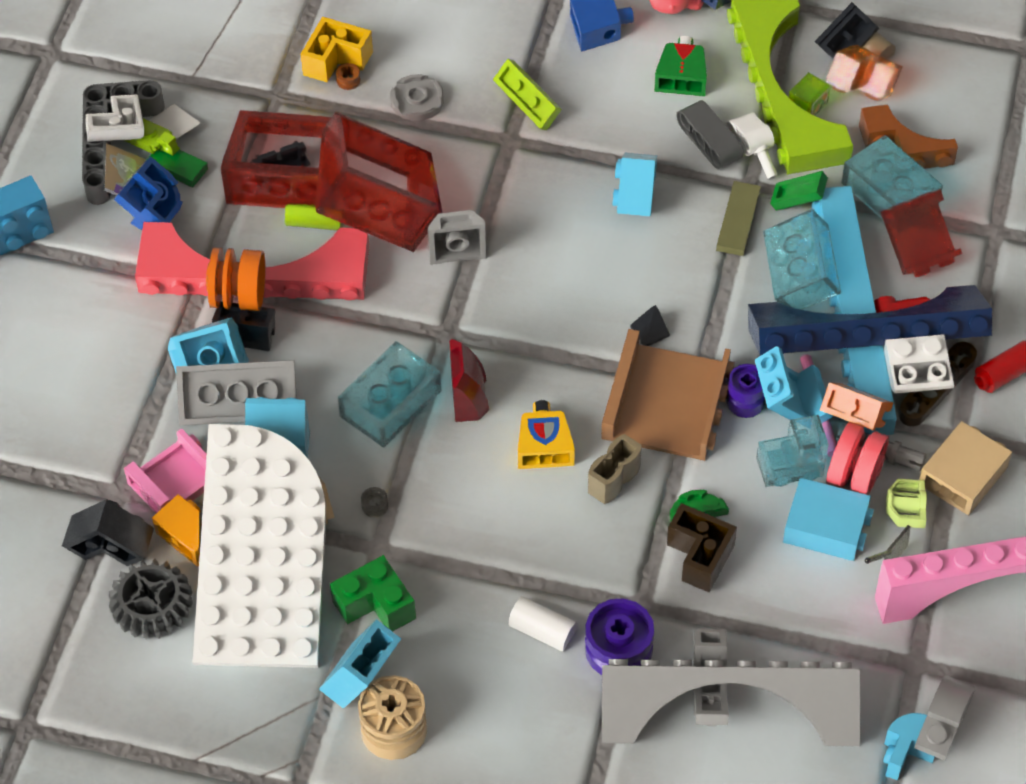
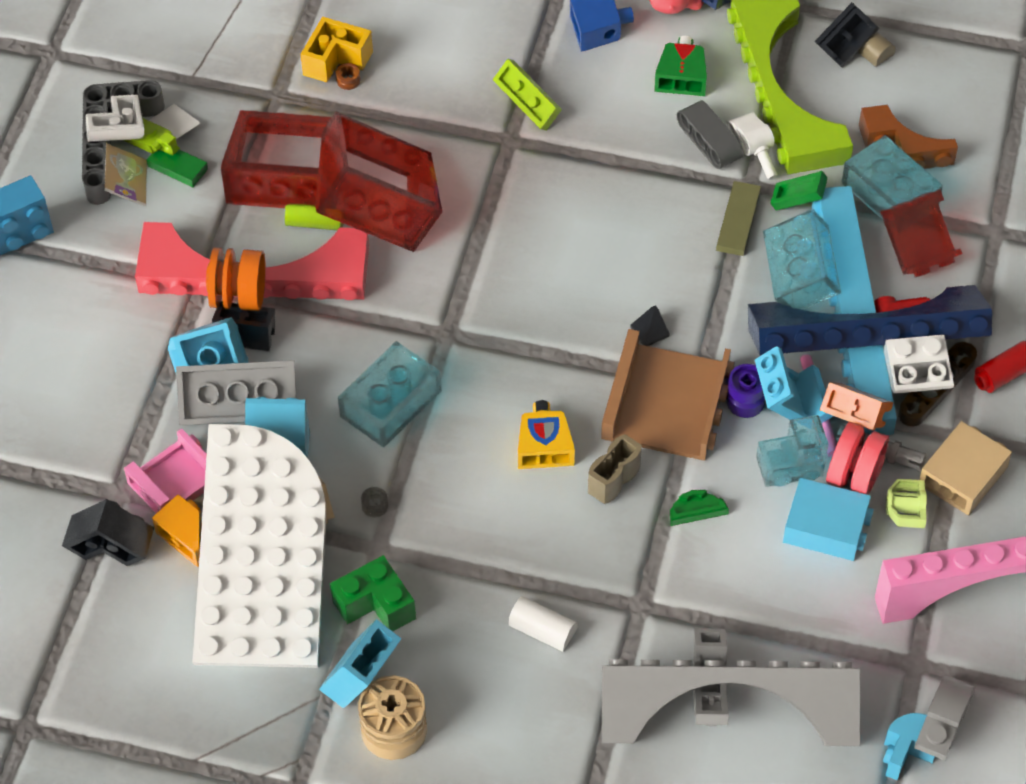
dark grey gear [109,558,193,640] -> none
blue brick [114,156,183,230] -> none
black hinge [249,141,311,183] -> none
light grey tile [390,74,444,121] -> none
light grey slope [427,210,486,265] -> none
dark red slope [449,339,489,422] -> none
dark purple wheel [585,598,654,675] -> none
medium azure brick [612,152,658,216] -> none
dark brown brick [667,503,737,593] -> none
clear neon green brick [789,72,830,116] -> none
clear orange brick [825,44,903,101] -> none
clear smoke piece [864,525,911,564] -> none

